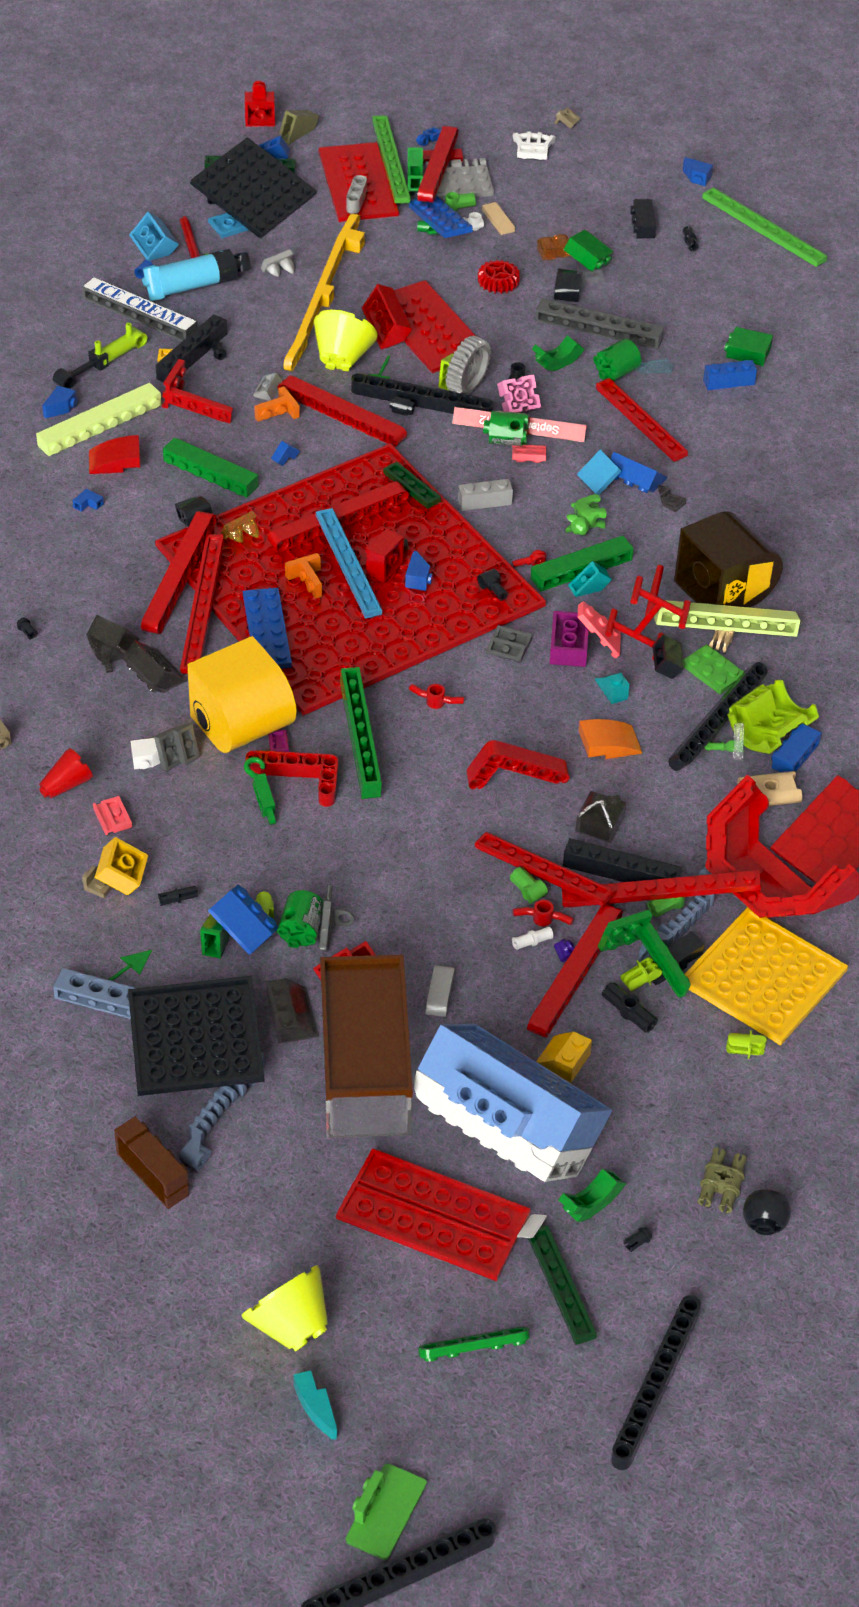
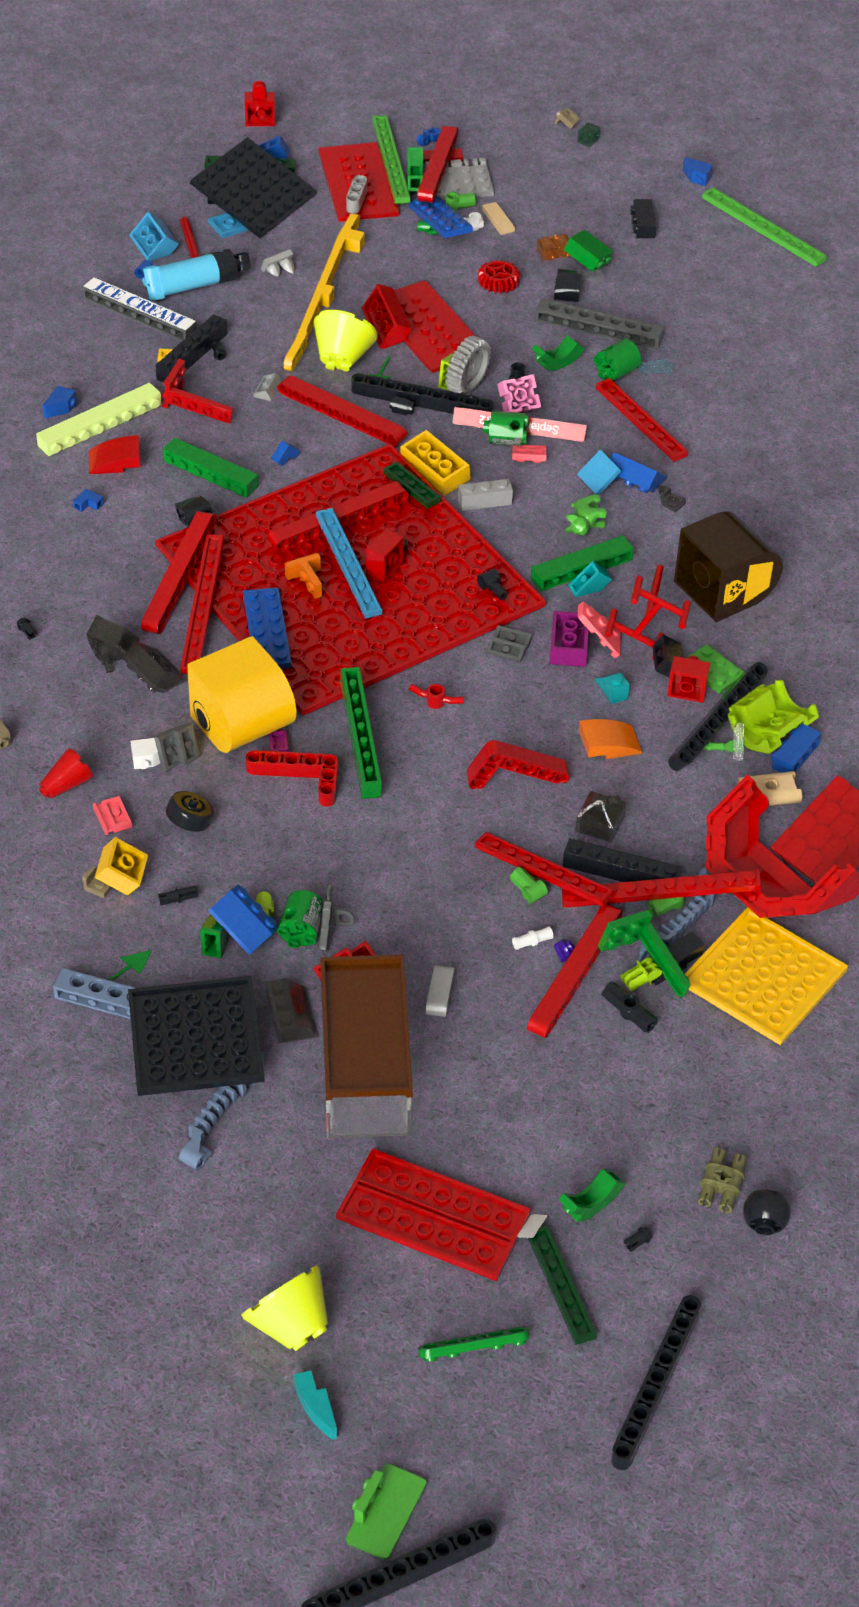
piece [53,323,147,389] -> none
reddish brown piece [114,1116,189,1209] -> none
clear yellow tile [221,511,259,543] -> none
green piece [244,757,276,825] -> none
orange bracket [254,387,300,421] -> none
olive slope [279,110,319,144] -> none
blue slope [405,551,433,591] -> none
medium blue piece [414,1024,612,1182] -> none
red plate [512,550,547,568] -> none
red piece [512,900,574,927] -> none
white plate [513,131,556,160] -> none
yellow slope [536,1031,592,1083] -> none
yellowish green brick [654,600,800,637] -> none
black pin [682,226,698,251] -> none
blue brick [703,360,757,390] -> none
tan arm [709,630,736,653] -> none
green brick [724,327,773,366] -> none
lime arm [726,1030,767,1058] -> none
none -> black wheel [166,791,214,832]
none -> yellow brick [400,430,471,496]
none -> clear green brick [578,122,600,147]
none -> red brick [667,655,710,703]

